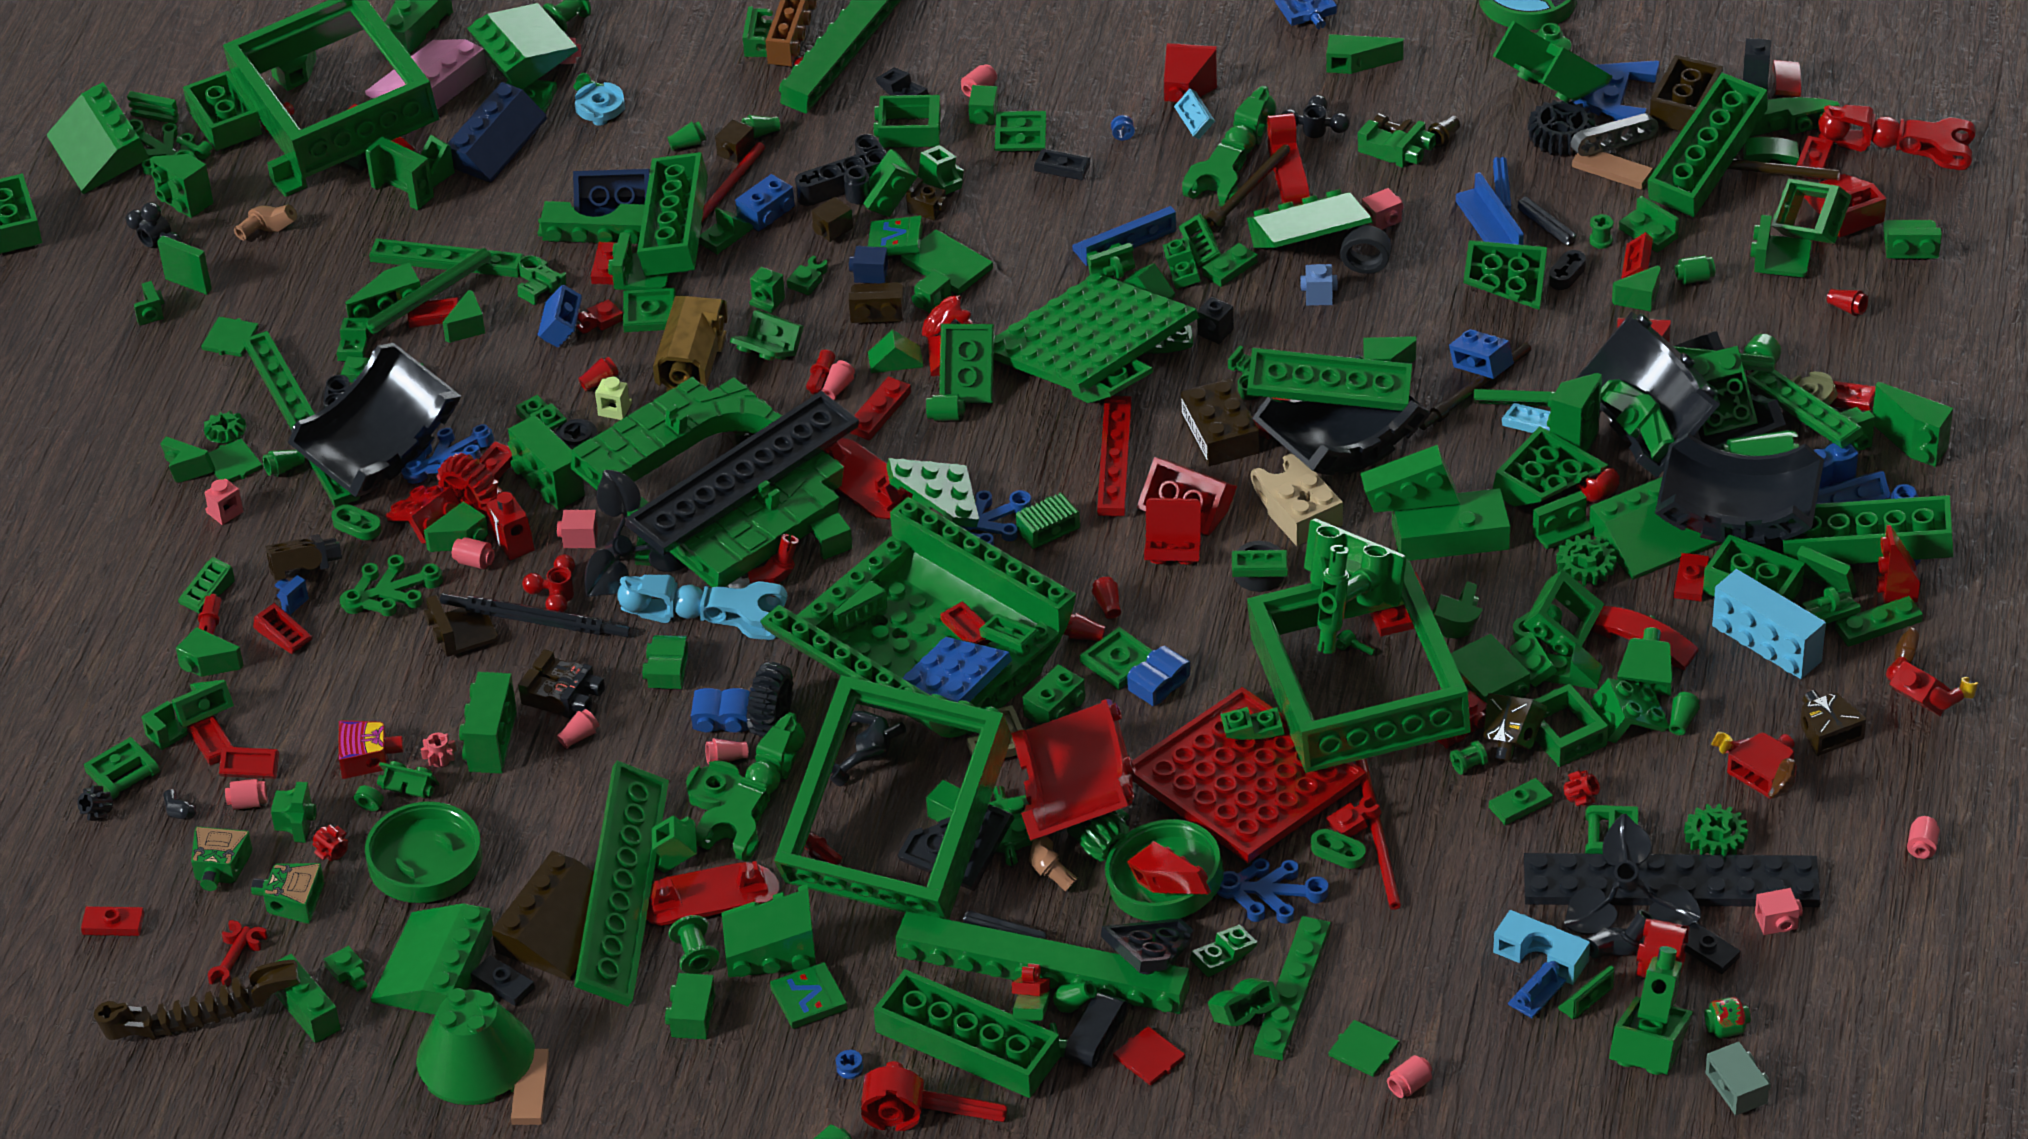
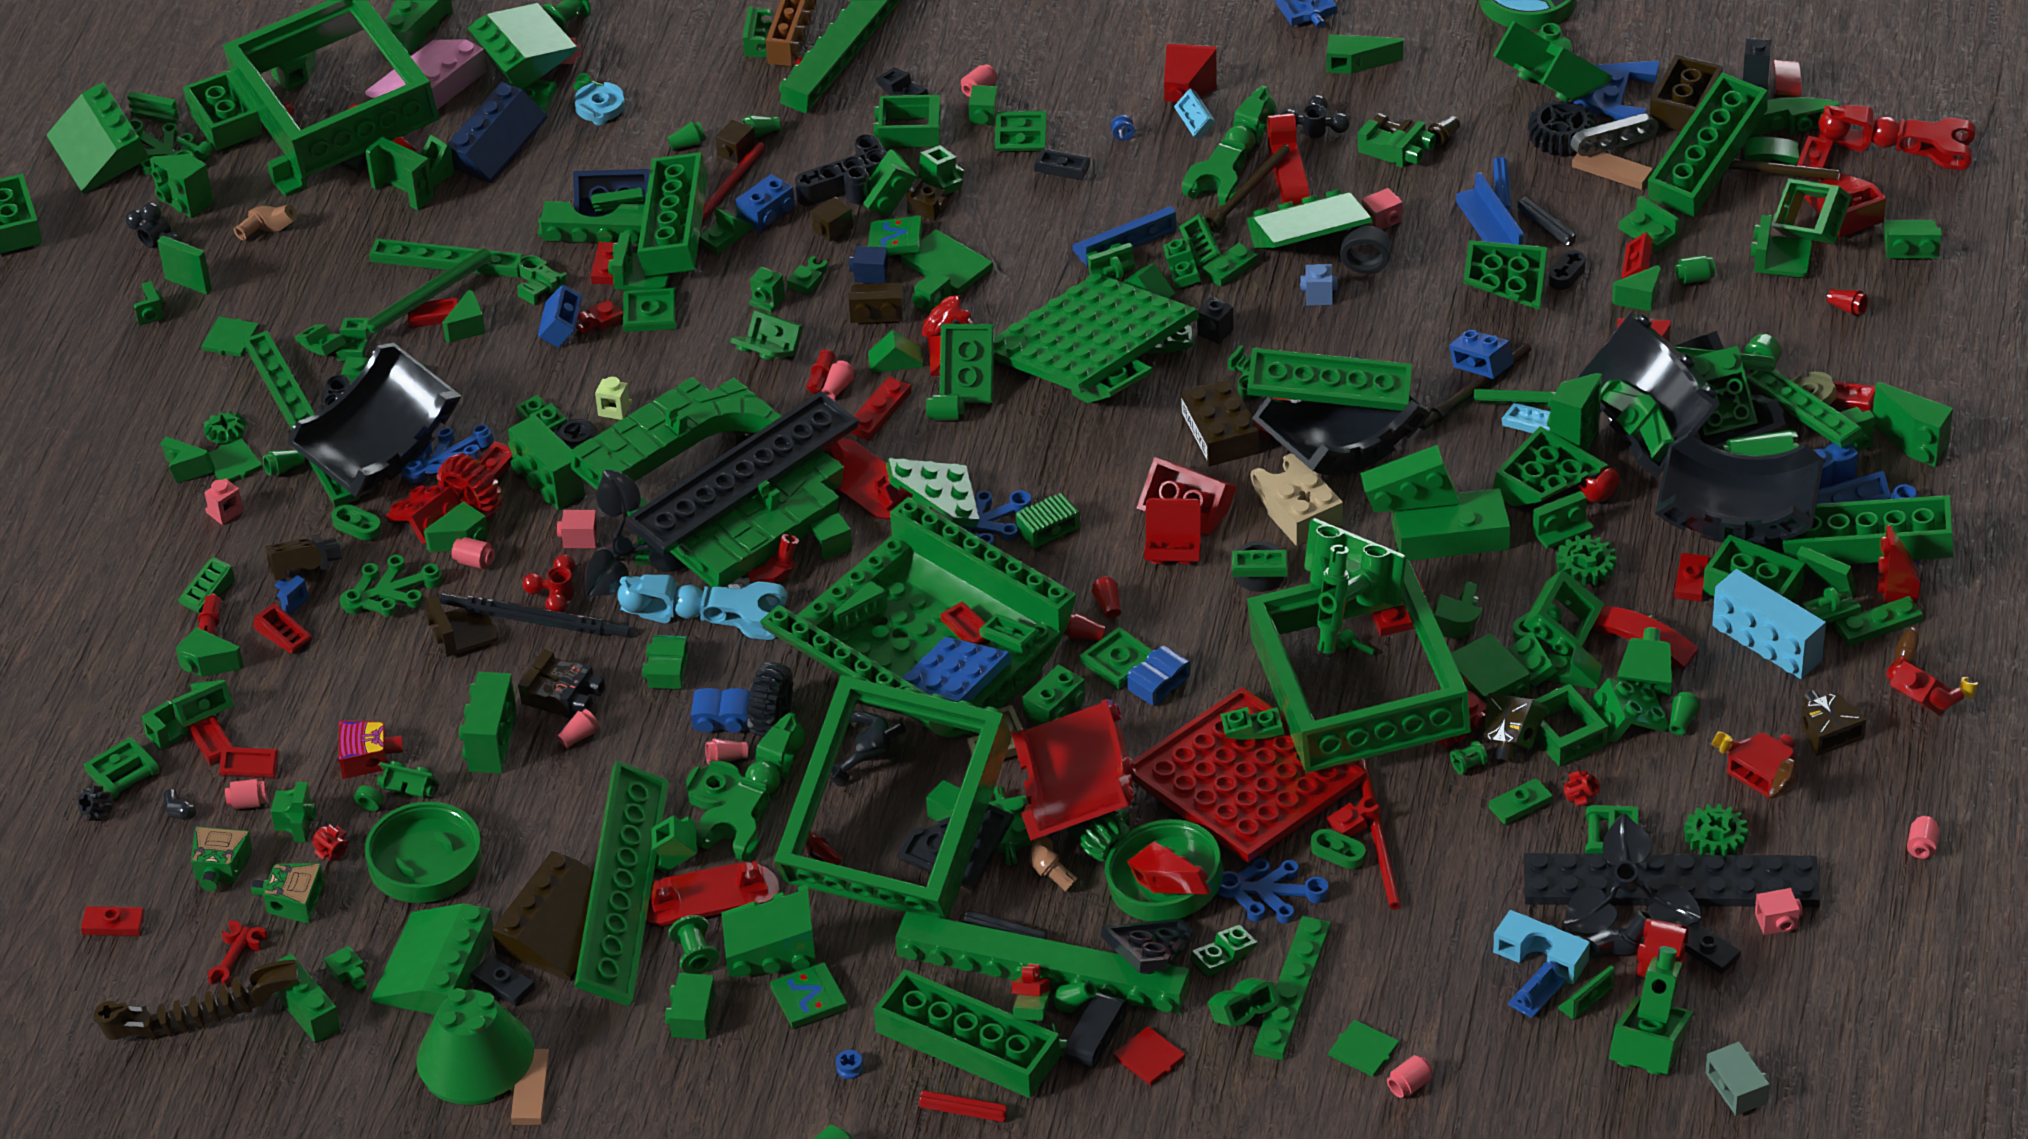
green slope [345,262,421,318] -> none
coral gear [421,732,457,767] -> none
red torso [486,492,535,560] -> none
red cone [578,357,619,391] -> none
pearl gold brick [653,296,728,392] -> none
red brick [861,1061,924,1131] -> none
red plate [1097,396,1132,516] -> none
green slope [1363,336,1417,364] -> none
green bush [1589,214,1614,249] -> none
green slope [1589,477,1723,580] -> none
green head [1704,997,1751,1039] -> none
none -> green slope [294,324,346,356]
none -> green tile [591,188,645,213]

